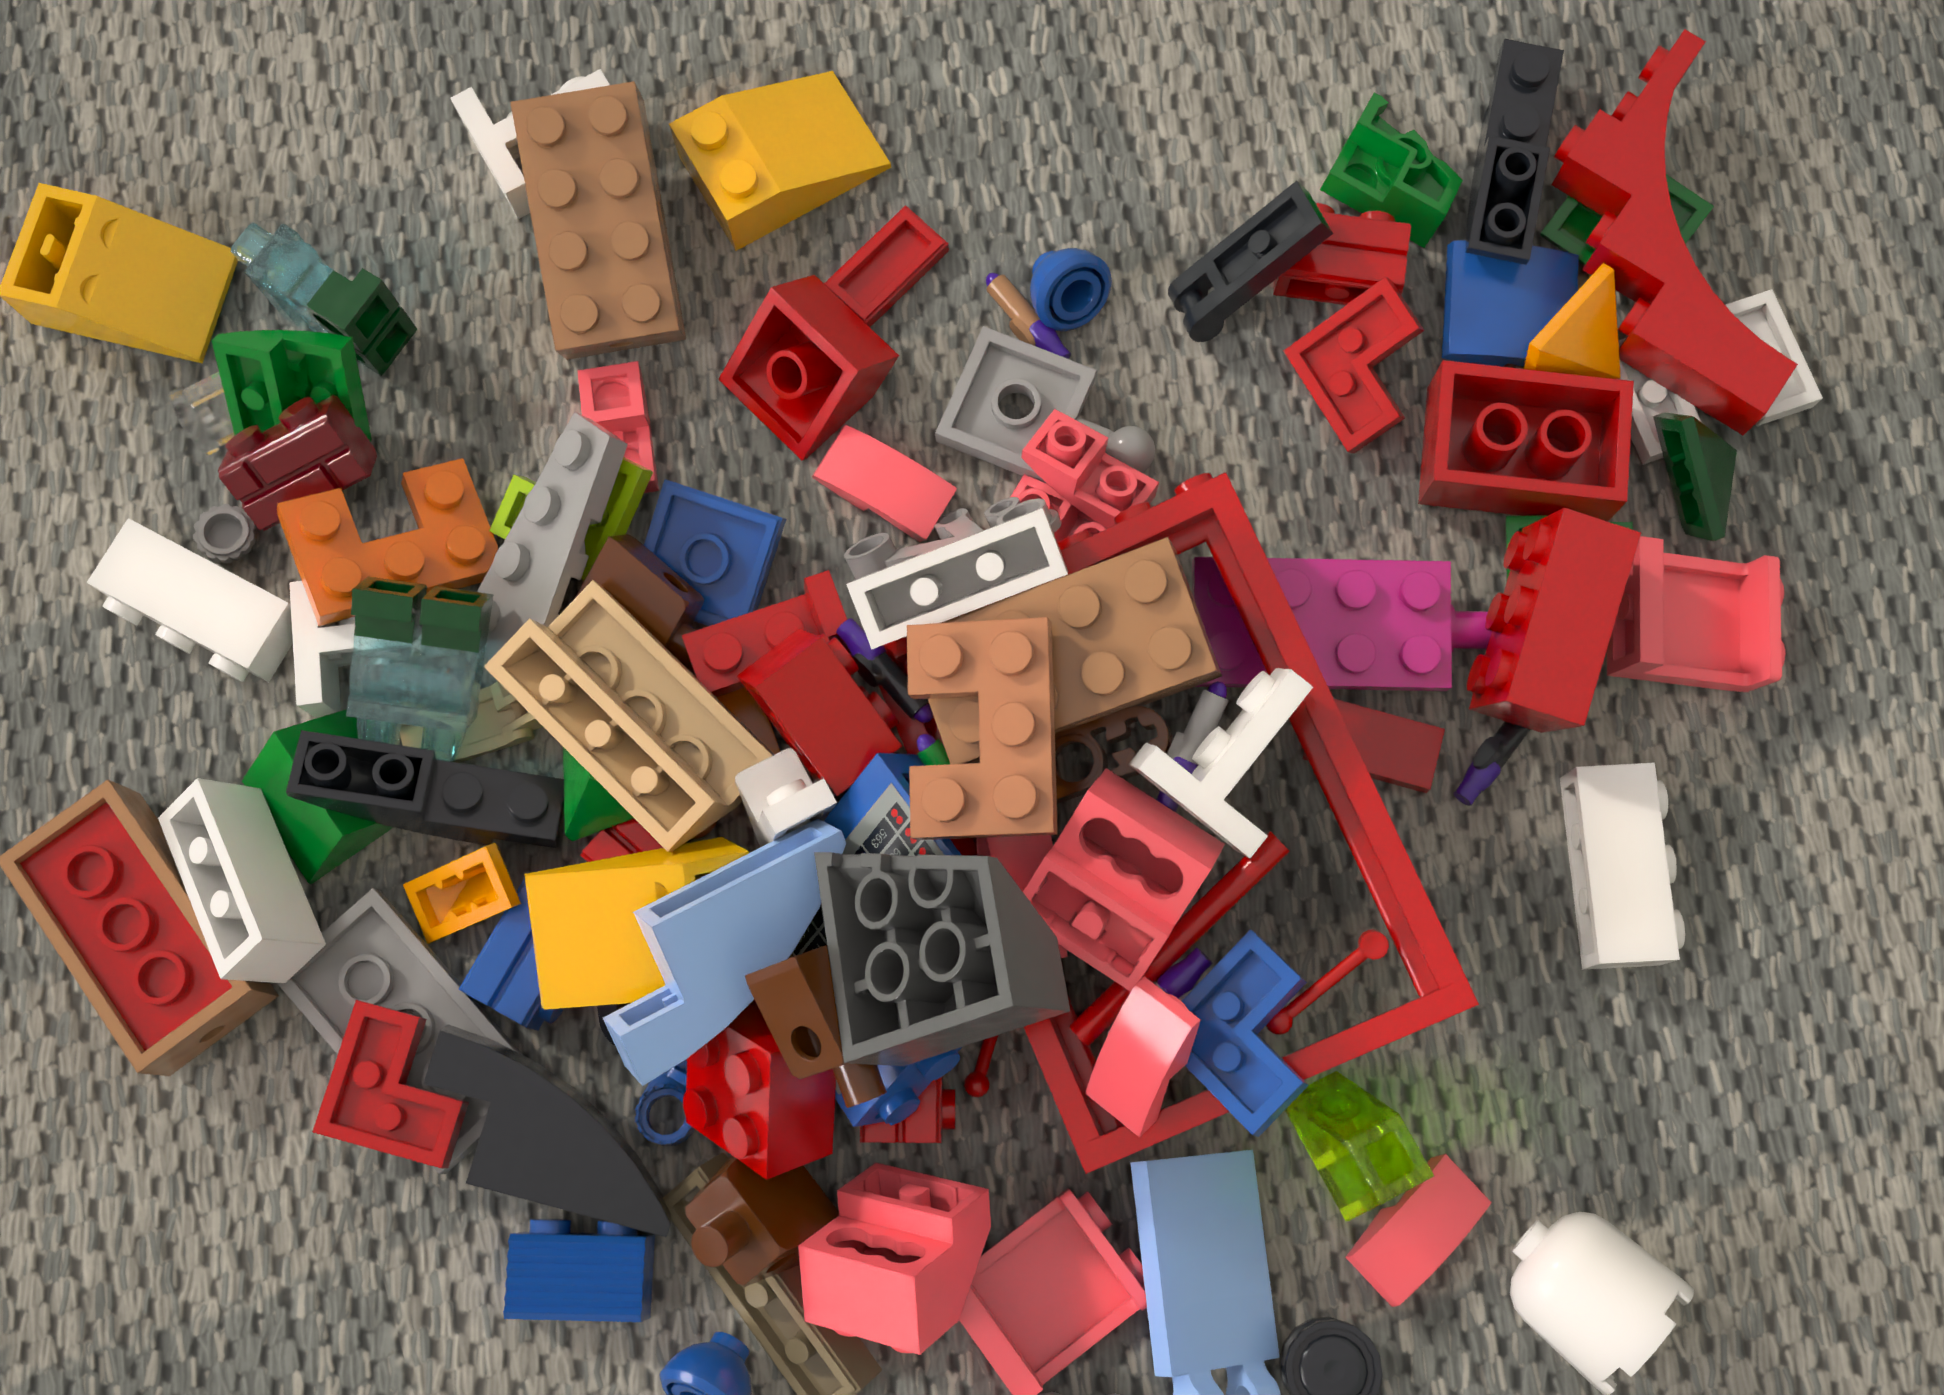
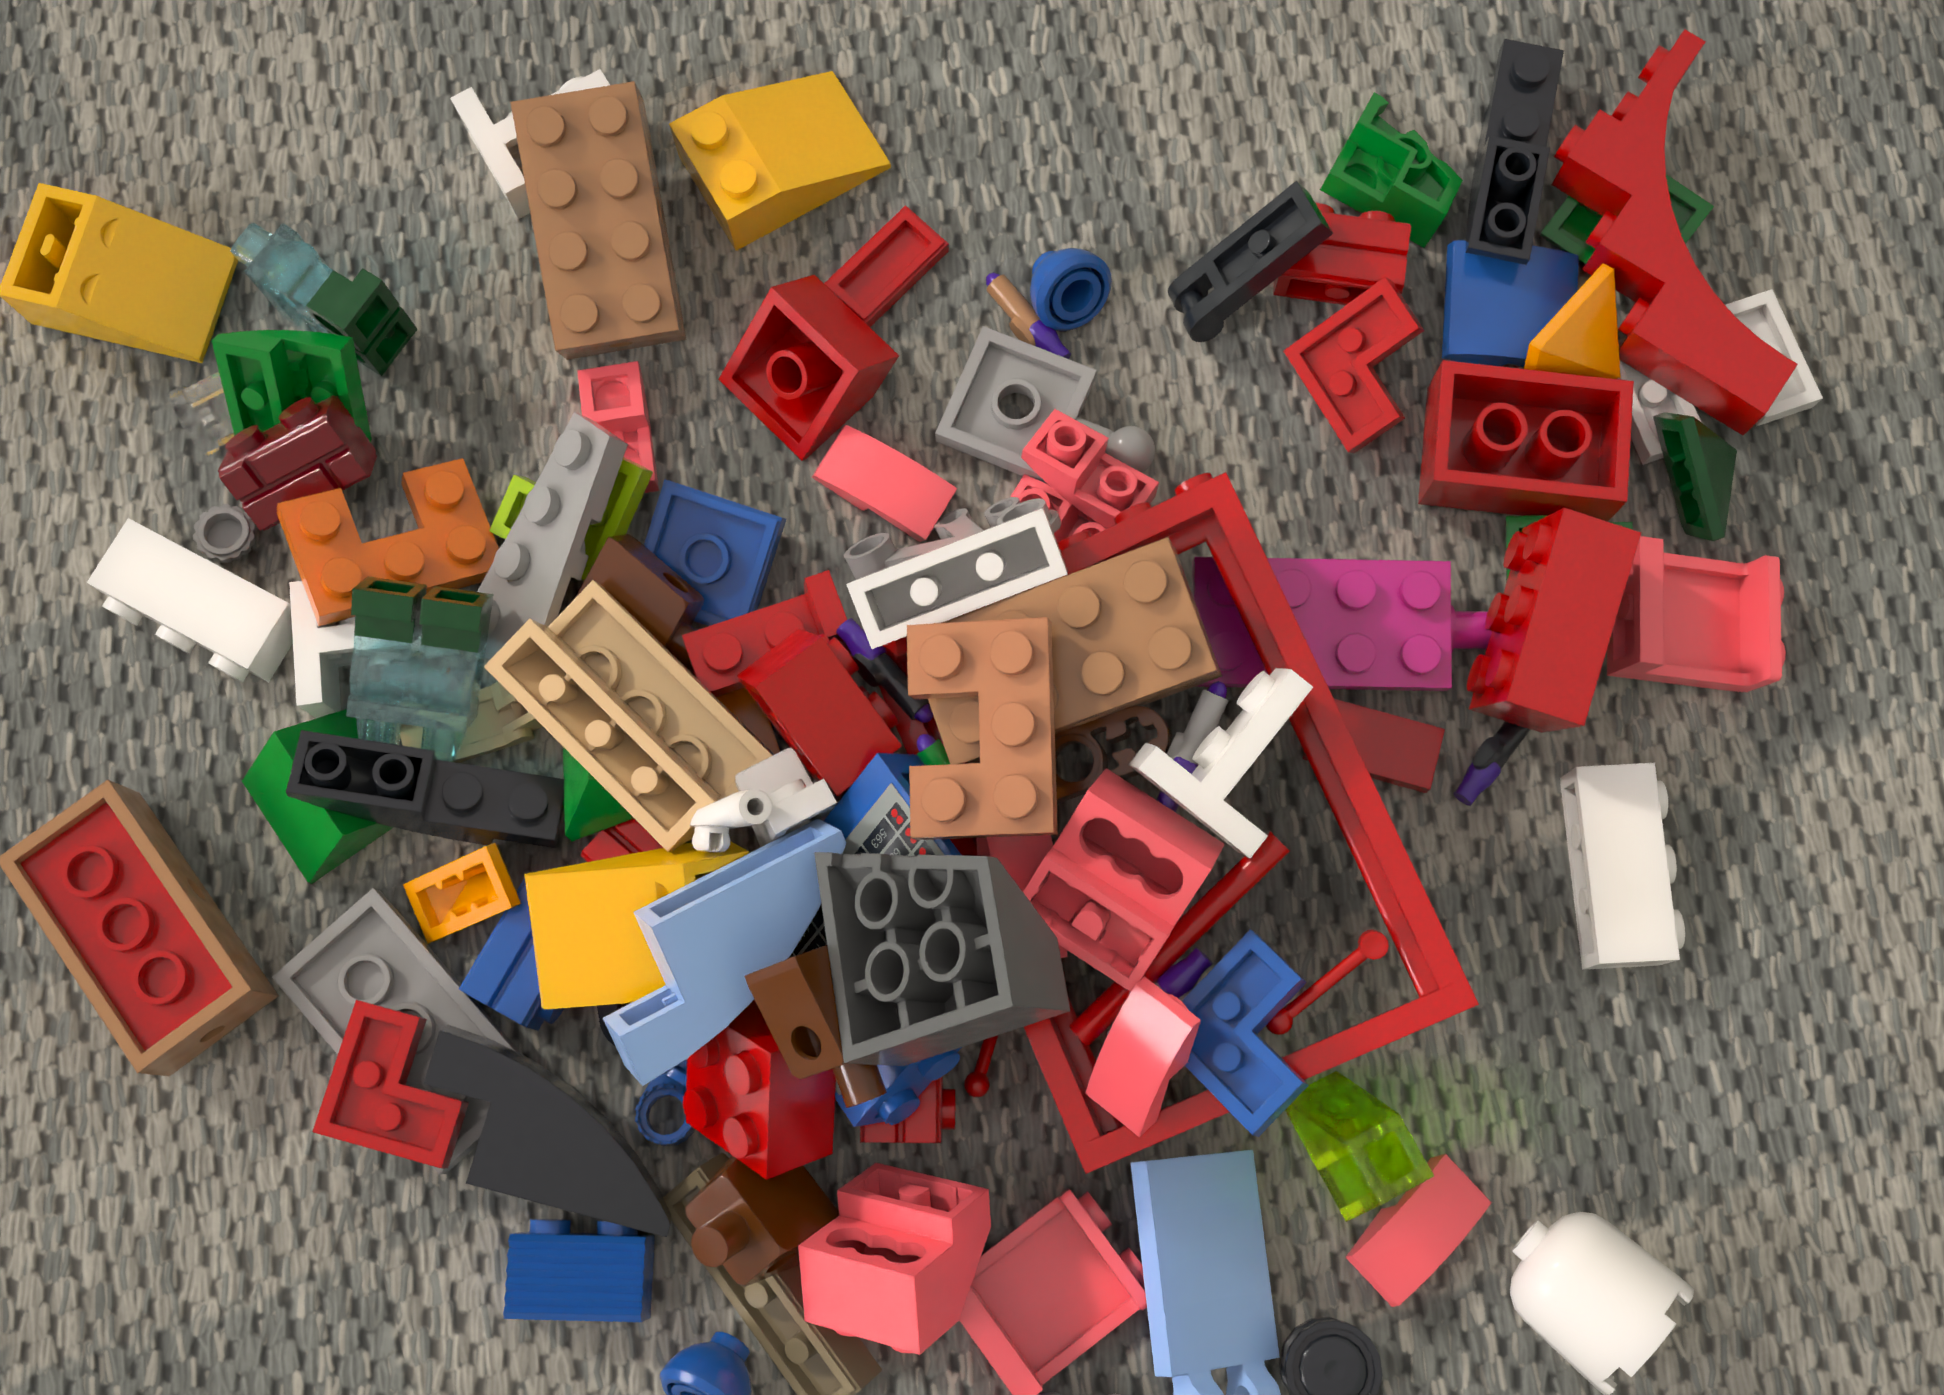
white brick [158,778,326,983] -> none
none -> white arm [690,789,772,852]

